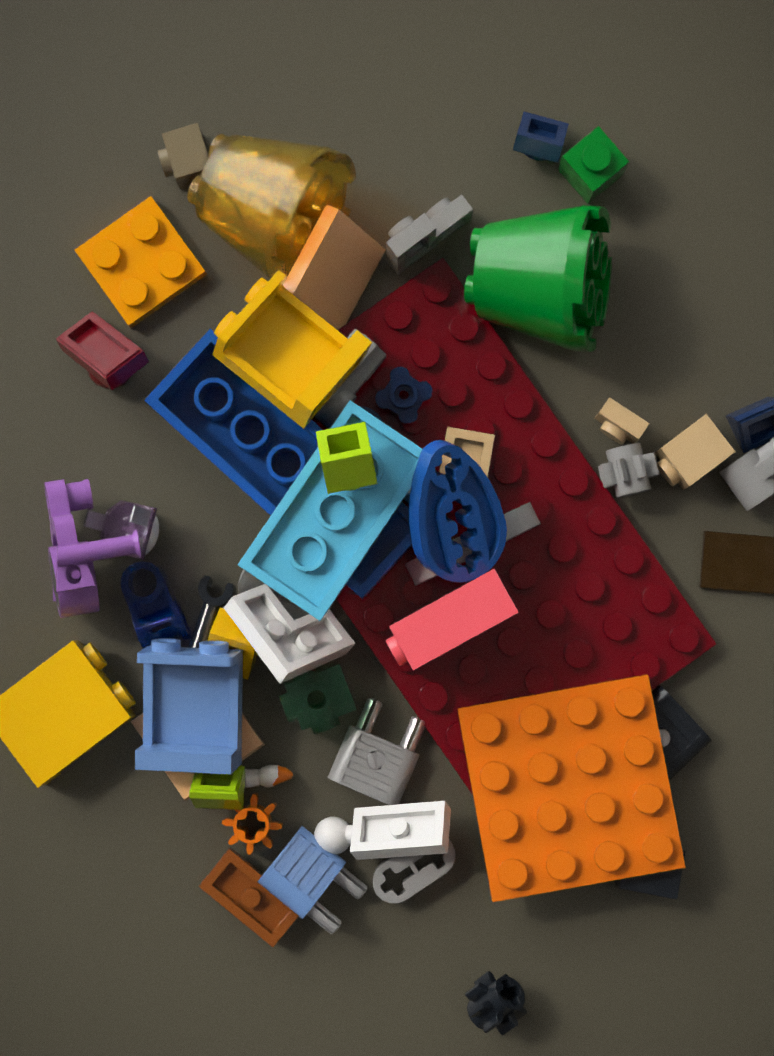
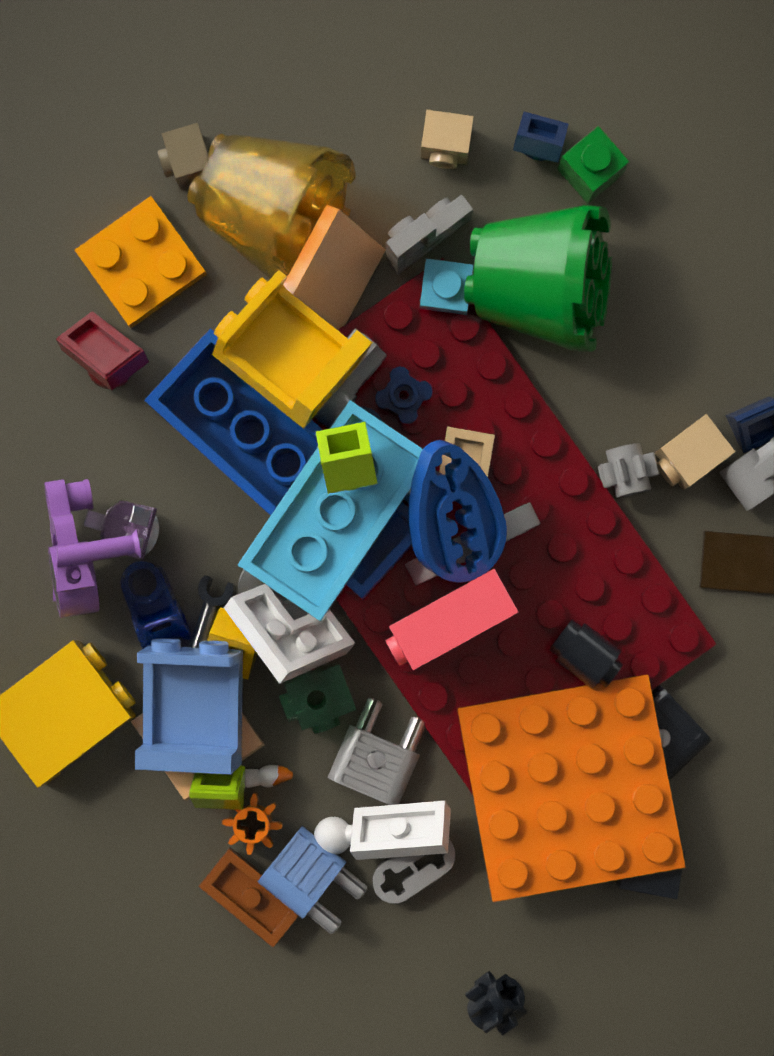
tan plate [594,397,650,445] -> none
none -> medium azure plate [419,259,473,315]
none -> tan plate [421,110,474,169]
none -> black brick [549,619,624,689]

